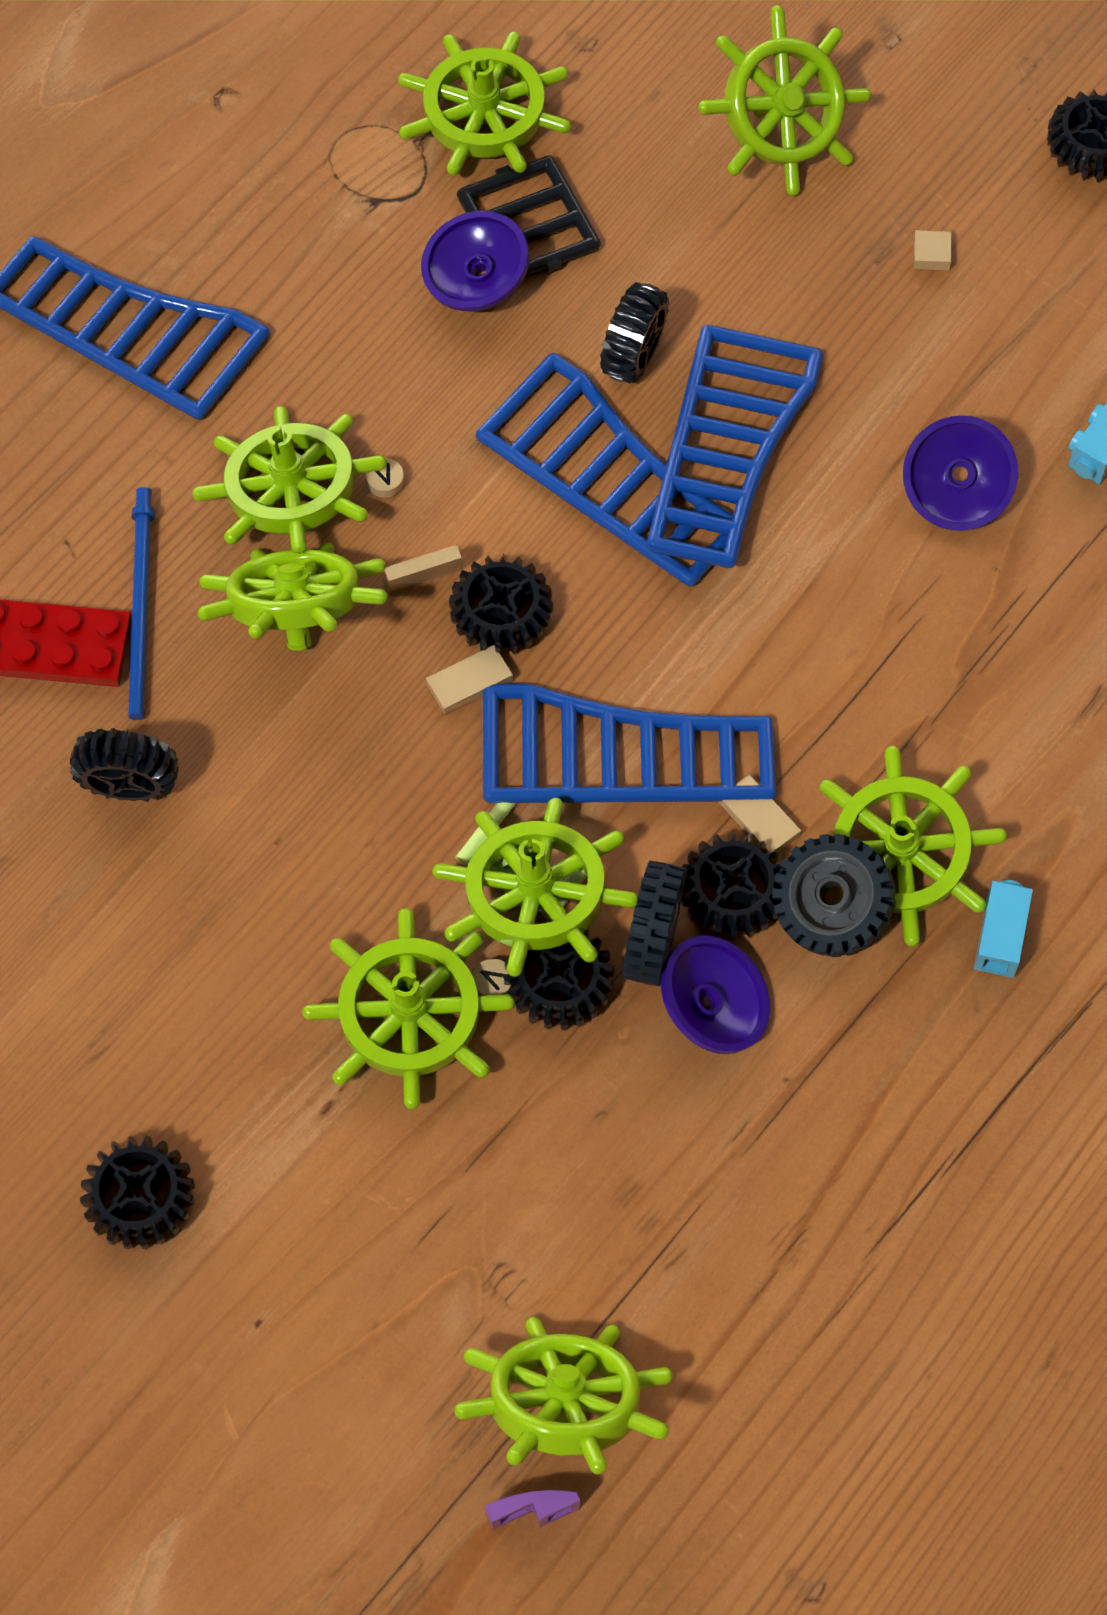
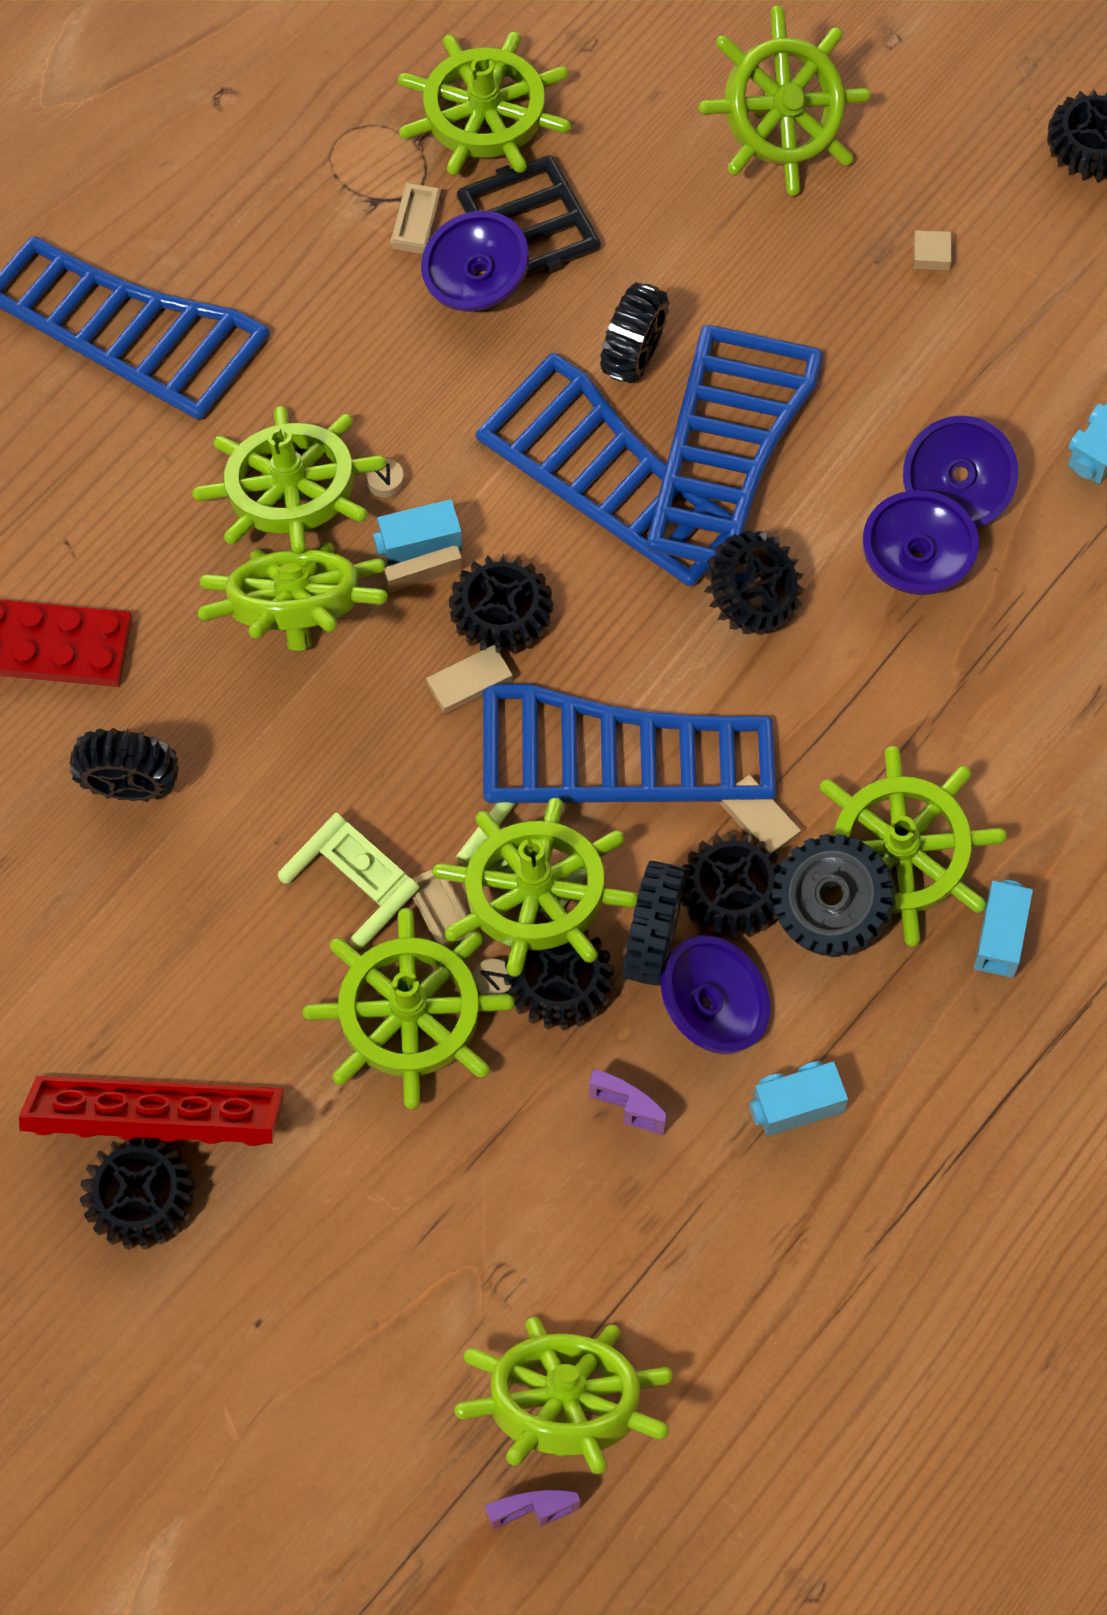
blue bar [128,487,155,720] -> none
none -> red plate [19,1076,283,1146]
none -> yellowish green plate [278,812,420,950]
none -> medium azure brick [373,499,463,566]
none -> tan tile [390,183,441,254]
none -> tan tile [411,869,476,949]
none -> medium lavender slope [589,1069,667,1135]
none -> black gear [703,530,805,635]
none -> medium azure brick [749,1061,848,1137]
none -> dark purple dish [862,490,979,595]

